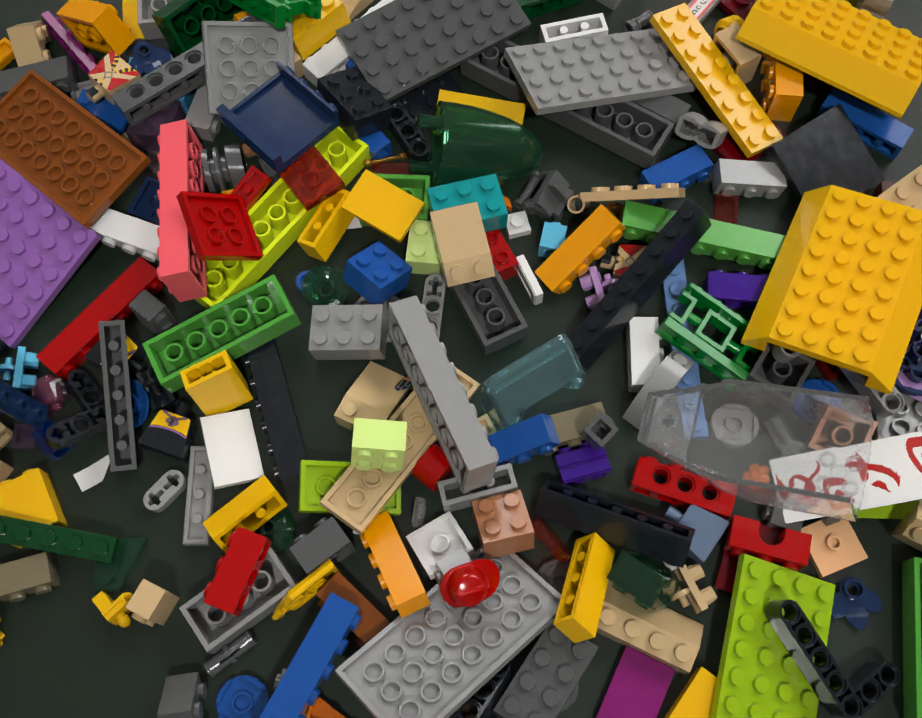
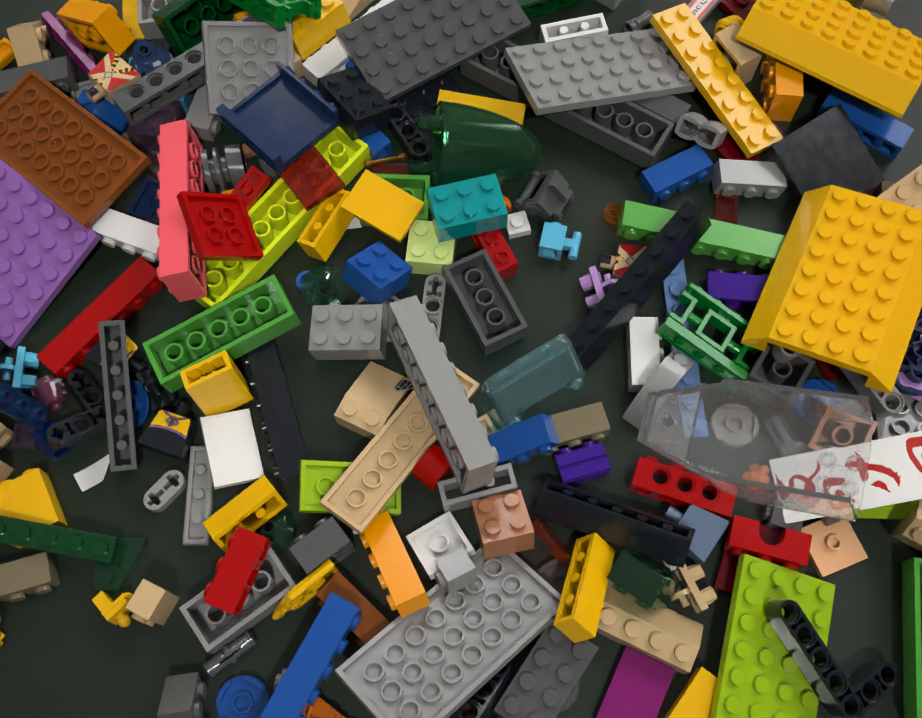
dark grey brick [129,290,178,336] -> none
yellowish green brick [351,418,407,473] -> none
clear tile [411,497,426,528] -> none
tan slope [429,201,495,287] -> none
red piece [440,558,500,607] -> none
white tile [516,255,544,305] -> none
light orange brick [535,204,626,295] -> none
tan hinge [567,183,685,214] -> none
dark grey brick [579,412,619,452] -> none
dark blue plate [831,577,882,630] -> none

